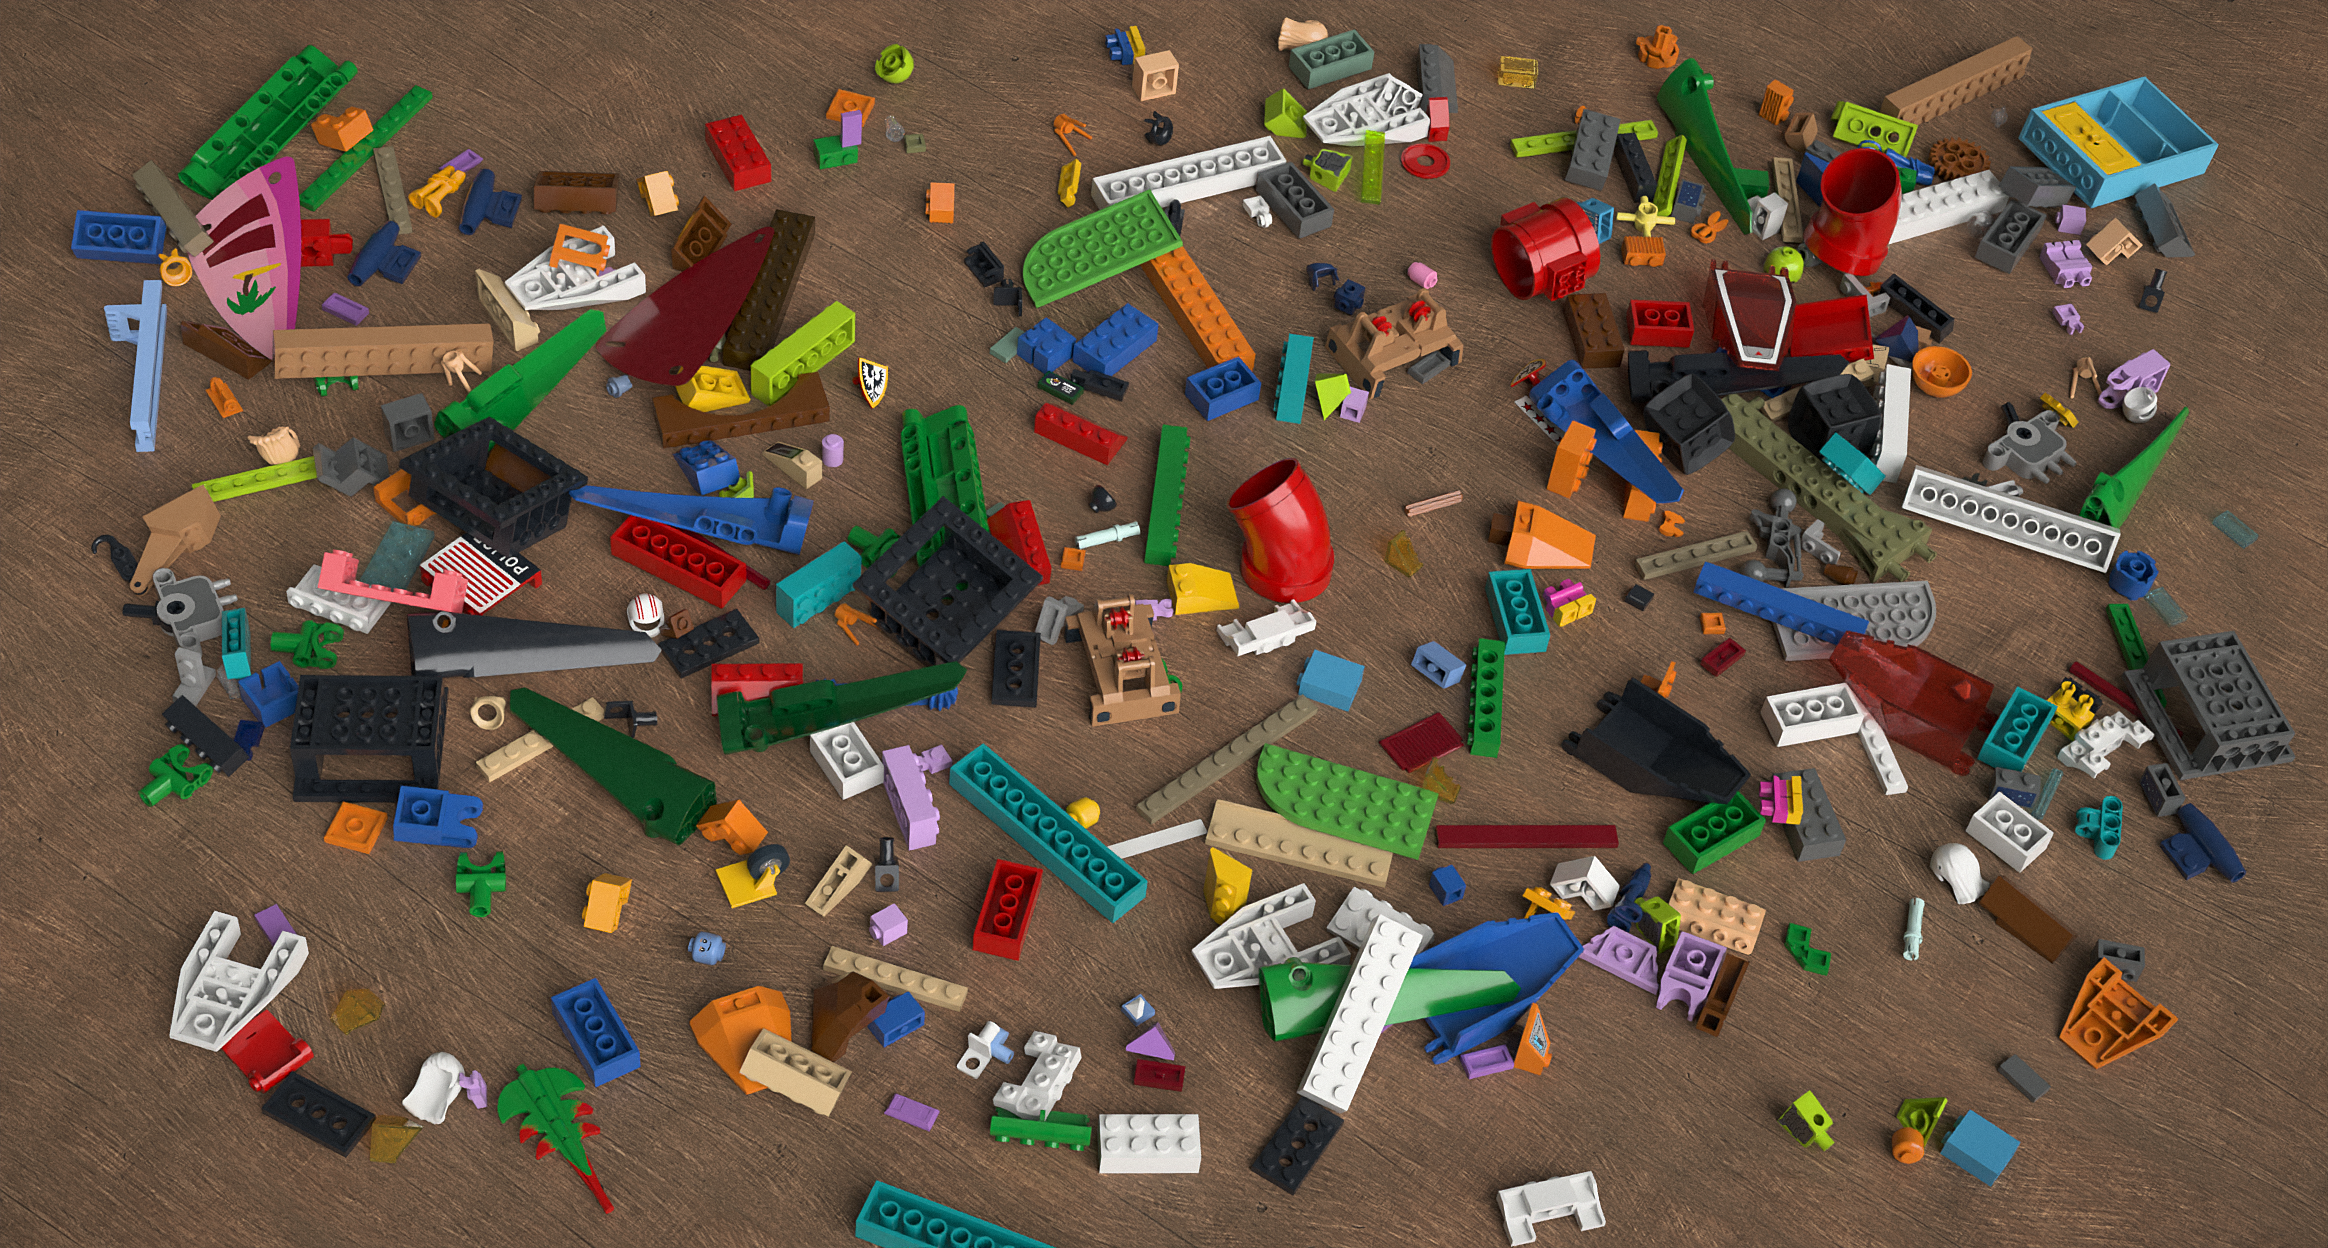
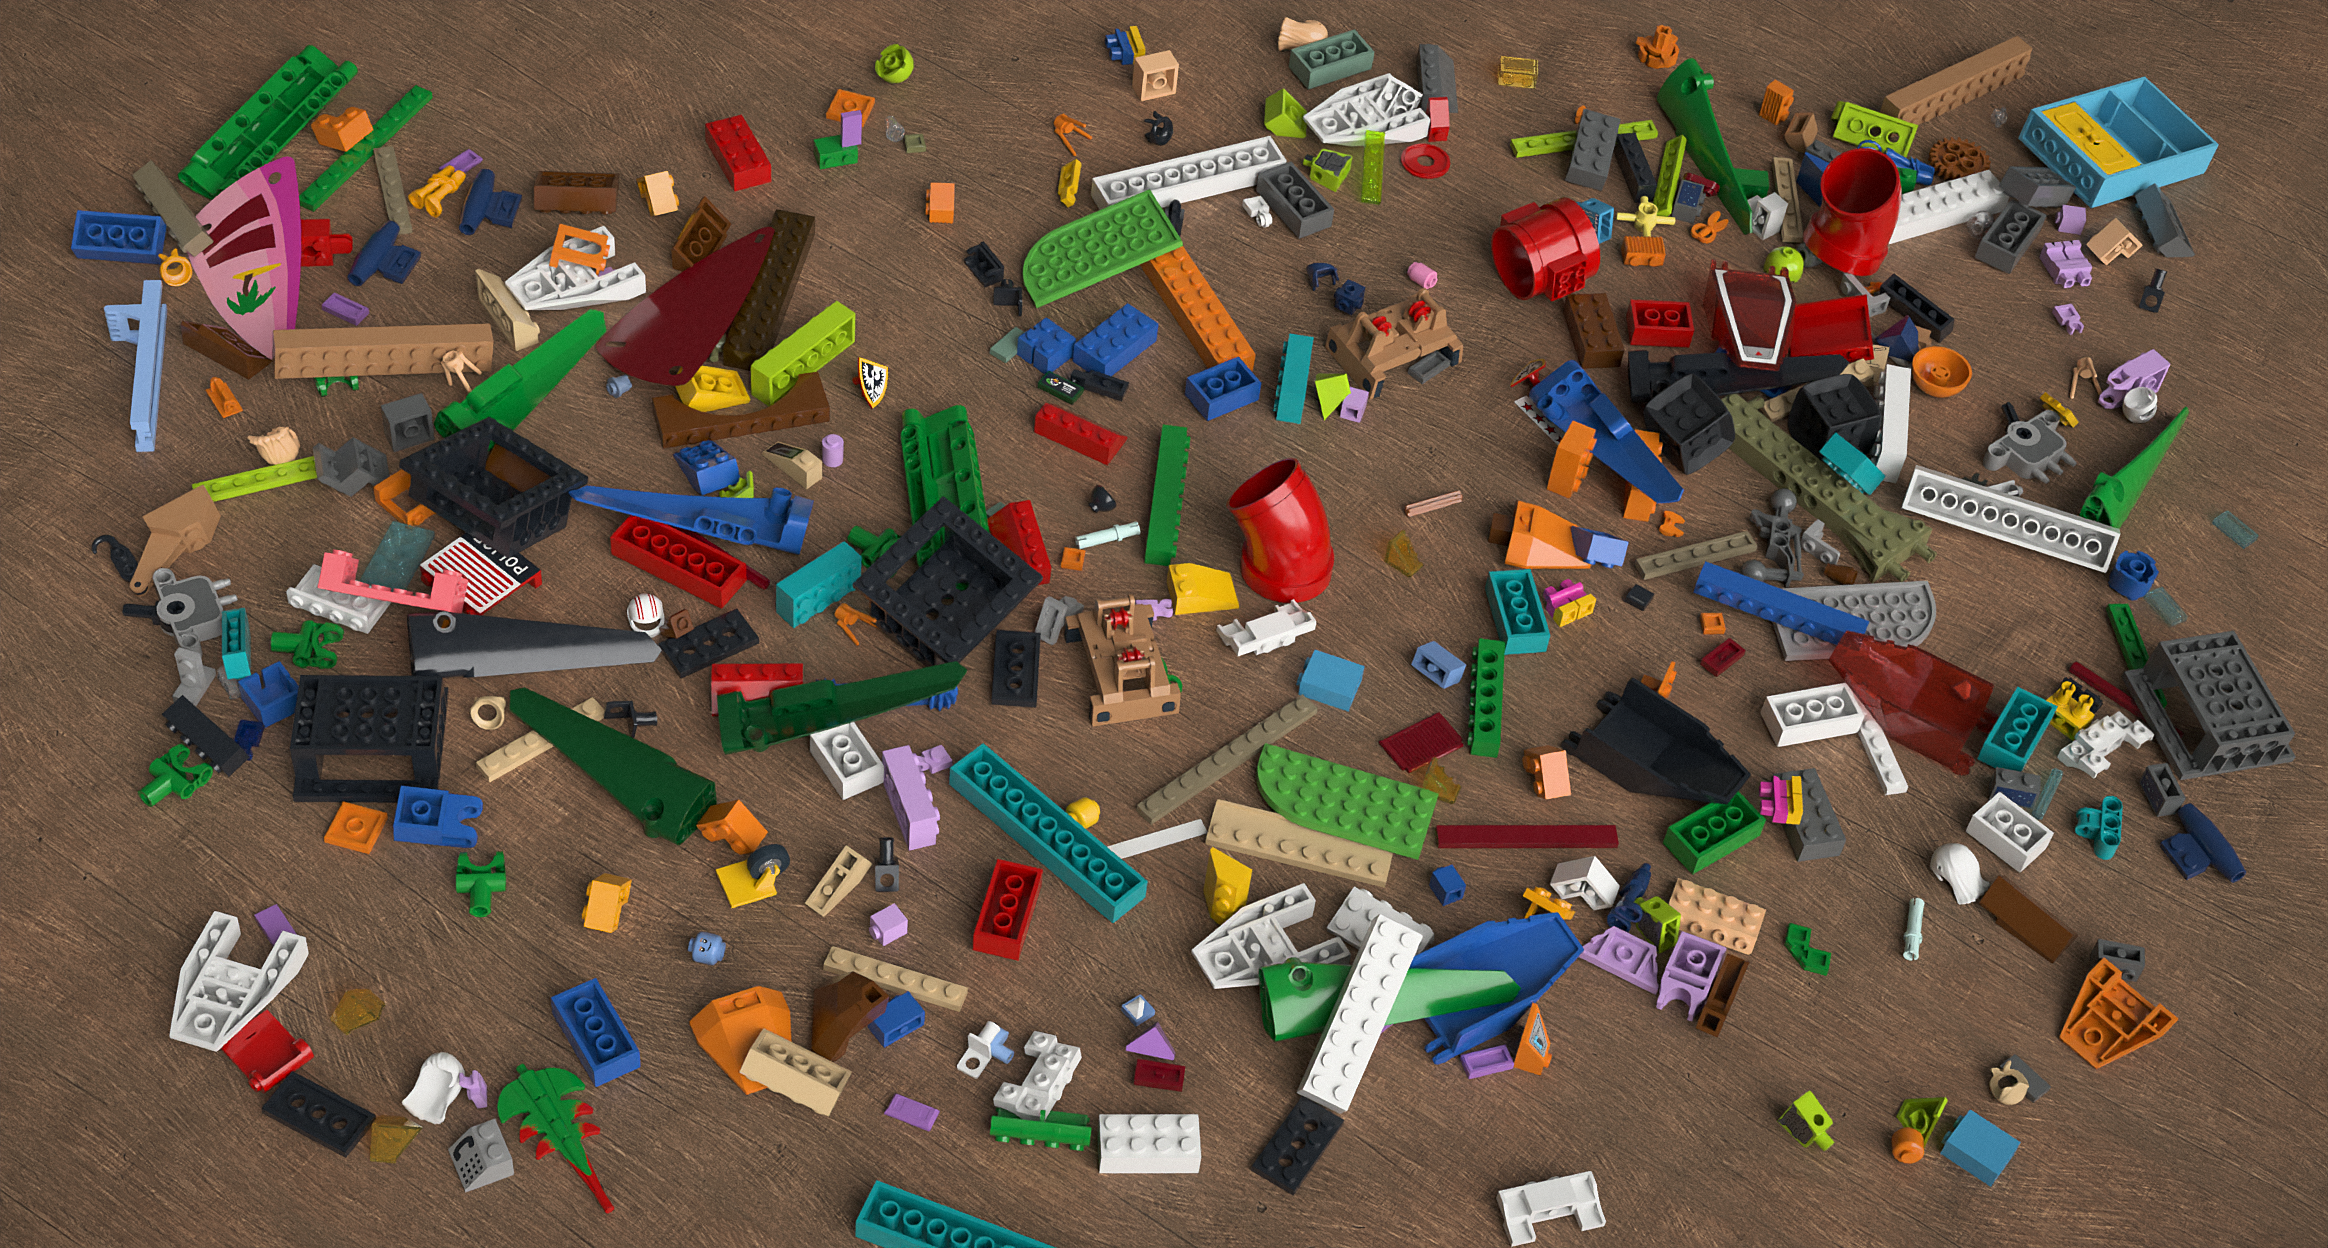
none -> light grey slope [448,1119,514,1193]
none -> brick [1522,745,1571,799]
none -> slope [1571,526,1629,568]
none -> dark red plate [1681,173,1720,197]
none -> tan piece [1989,1060,2029,1105]

